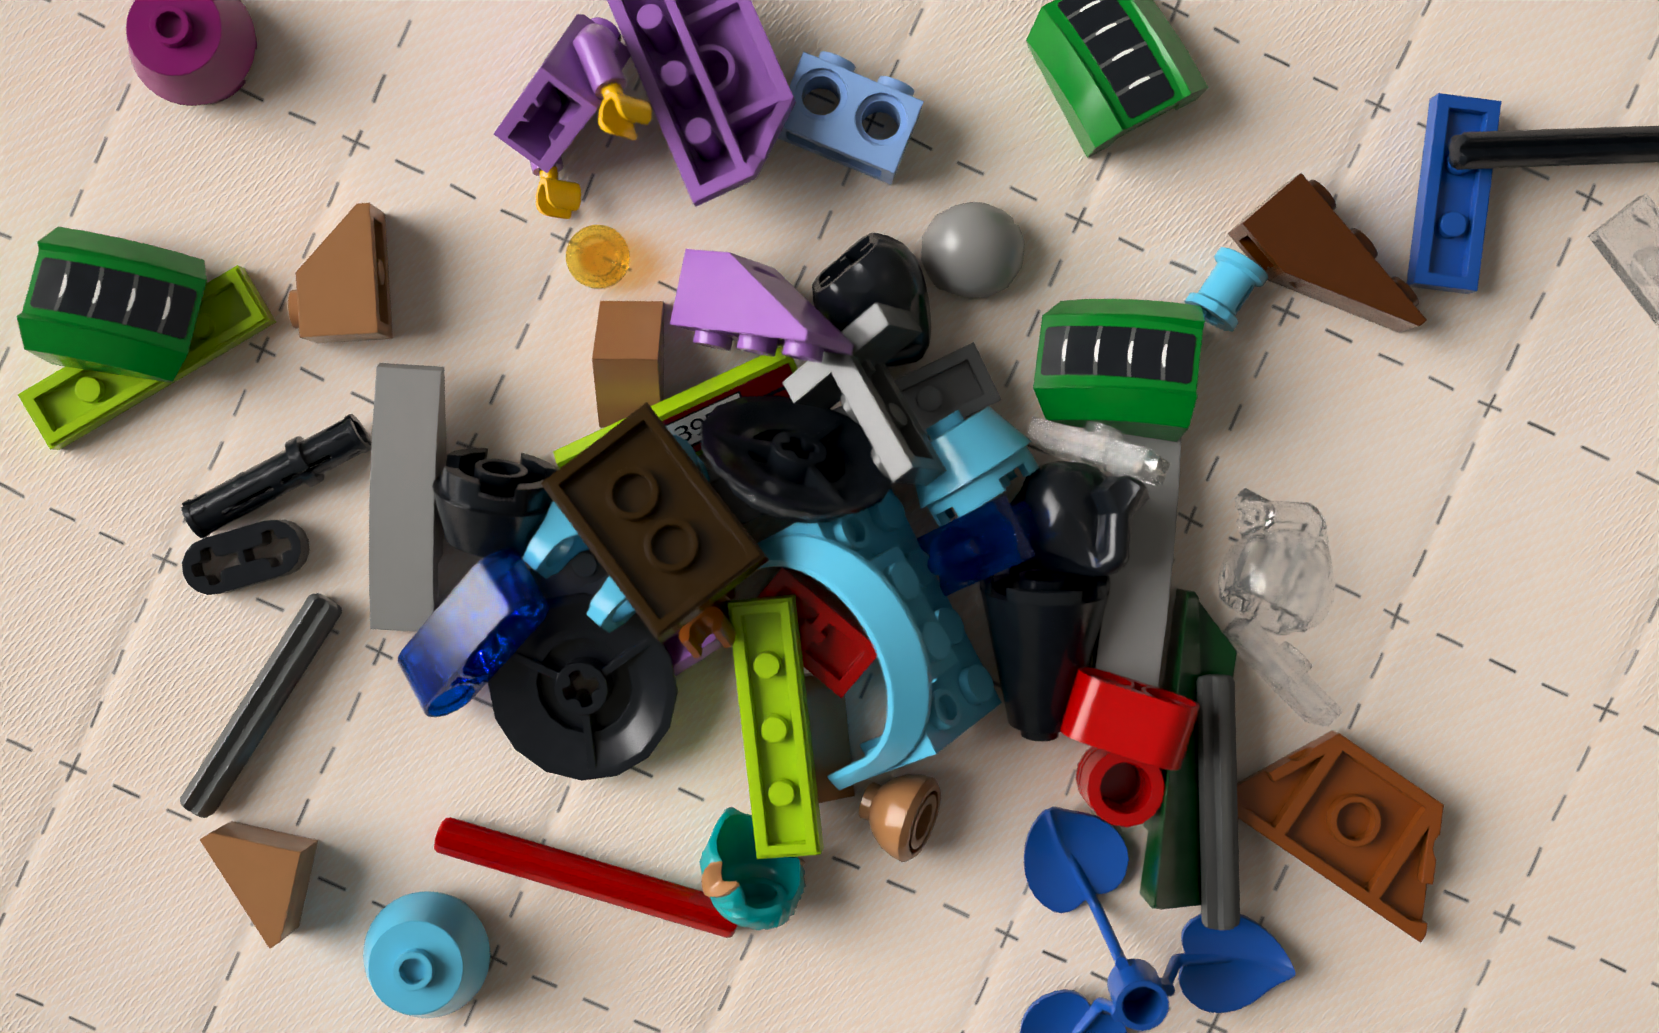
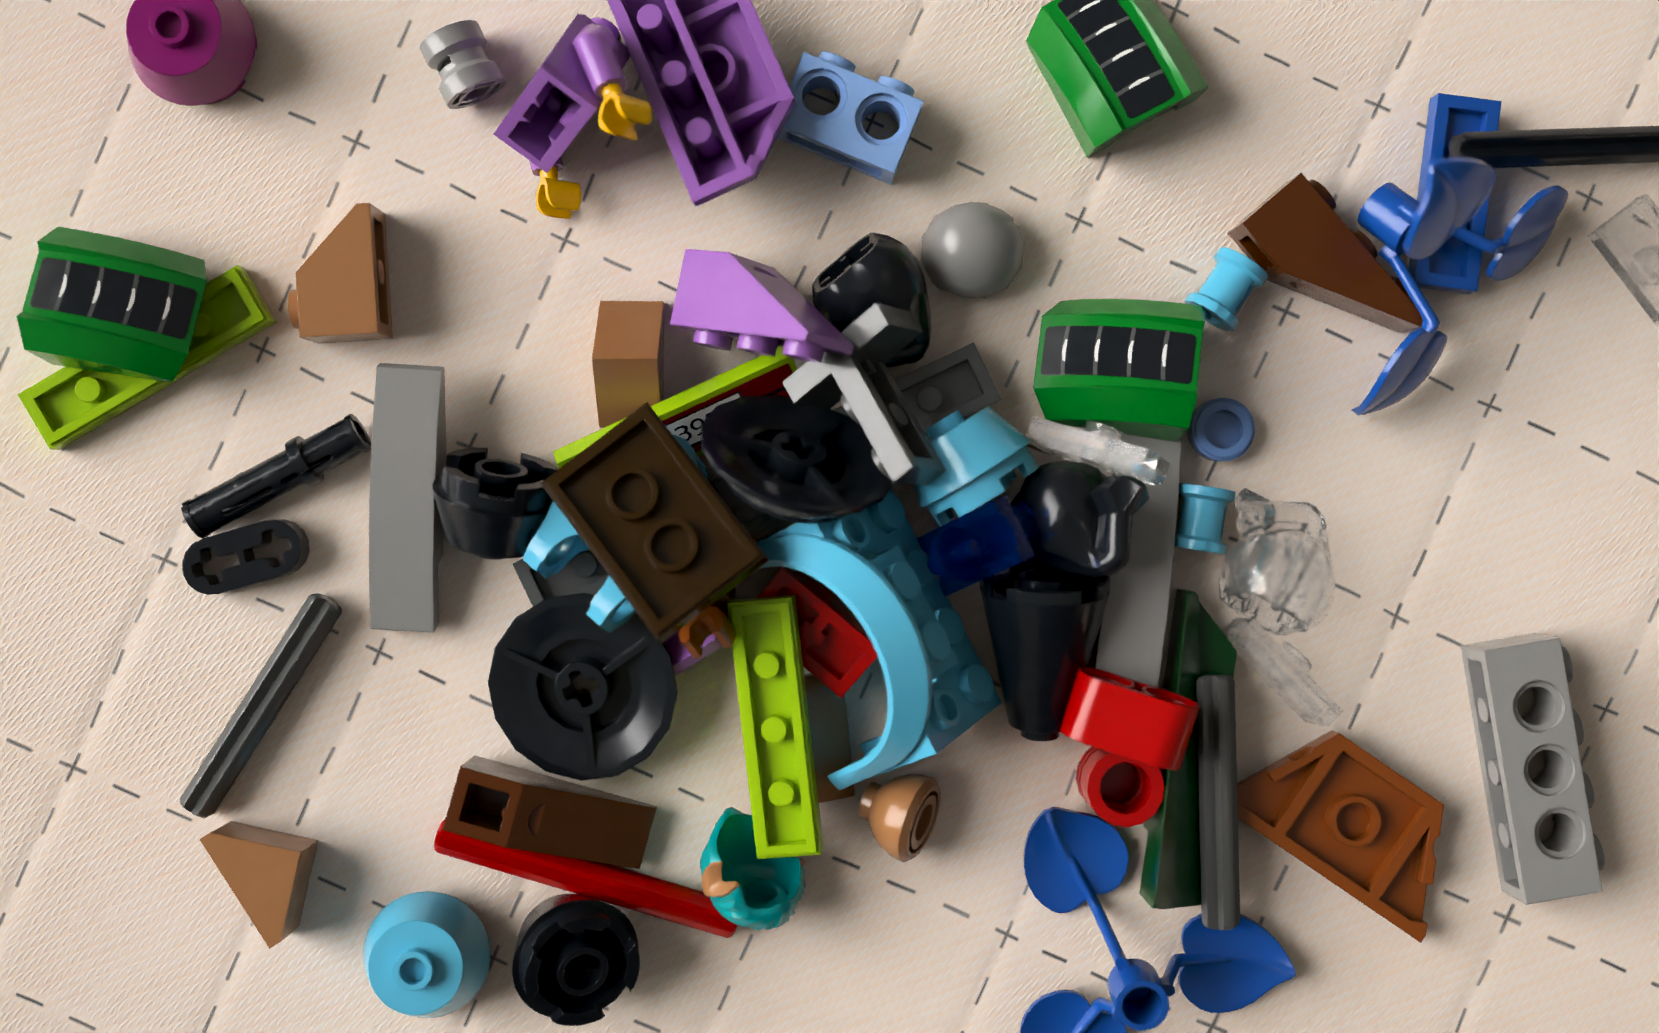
clear blue beam [398,549,550,718] -> none
clear yellow plate [566,225,630,289] -> none
none -> light grey wheel [419,20,506,109]
none -> reddish brown slope [442,755,657,869]
none -> black cone [512,894,640,1026]
none -> medium azure bush [1174,483,1236,555]
none -> medium blue tile [1187,398,1255,462]
none -> blue plant [1351,157,1568,415]
none -> light grey brick [1461,633,1605,905]

